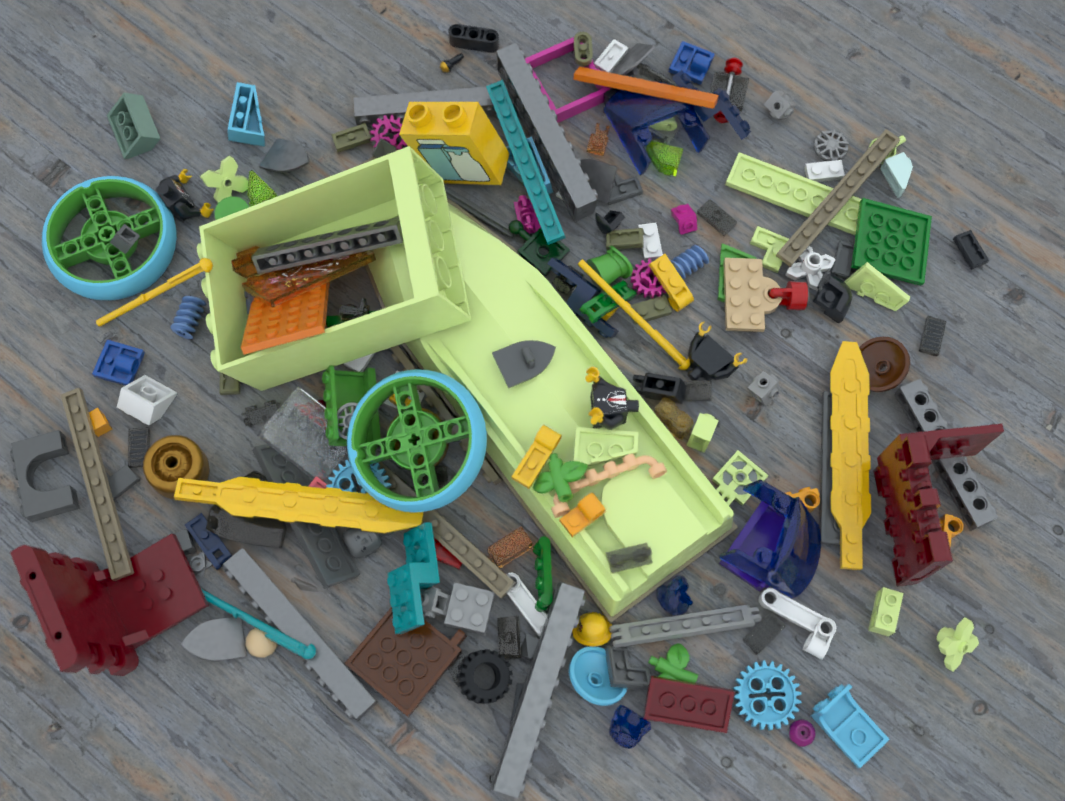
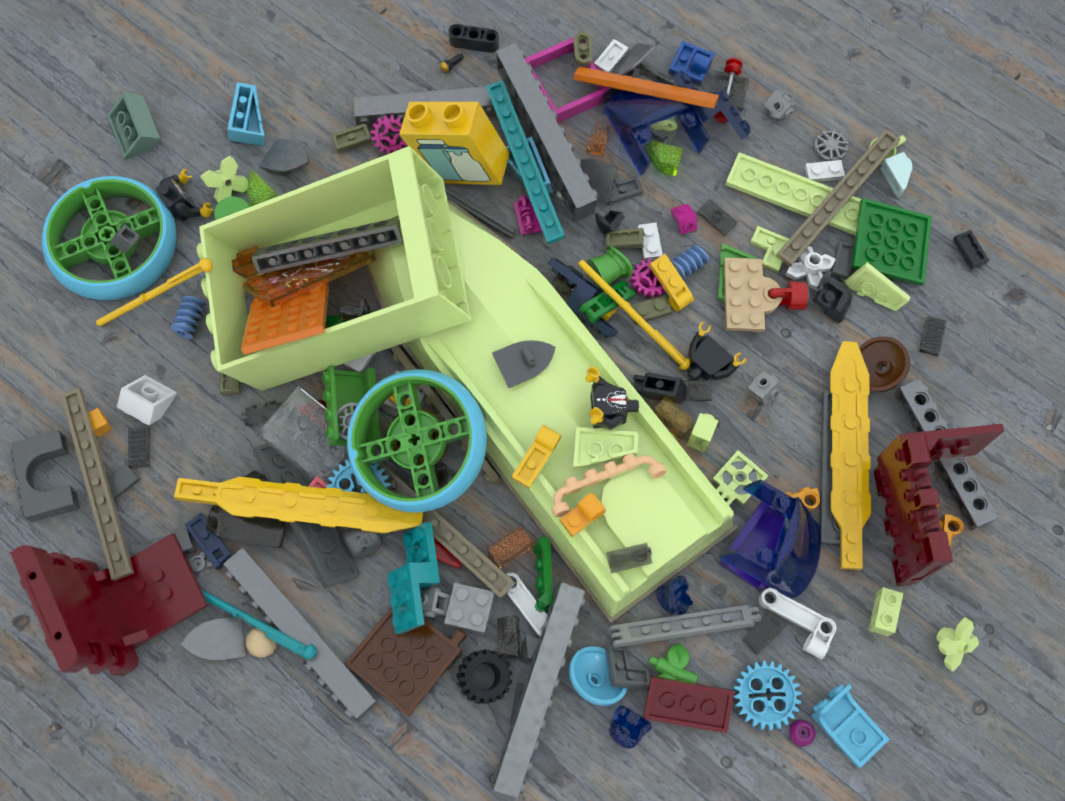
blue plate [92,340,145,386] -> none
pearl gold wheel [143,435,209,499] -> none
dark grey slope [371,139,397,158] -> none
dark green plate [509,220,570,277] -> none
bright green plant [533,453,588,502] -> none
yellow hat [572,612,612,647] -> none

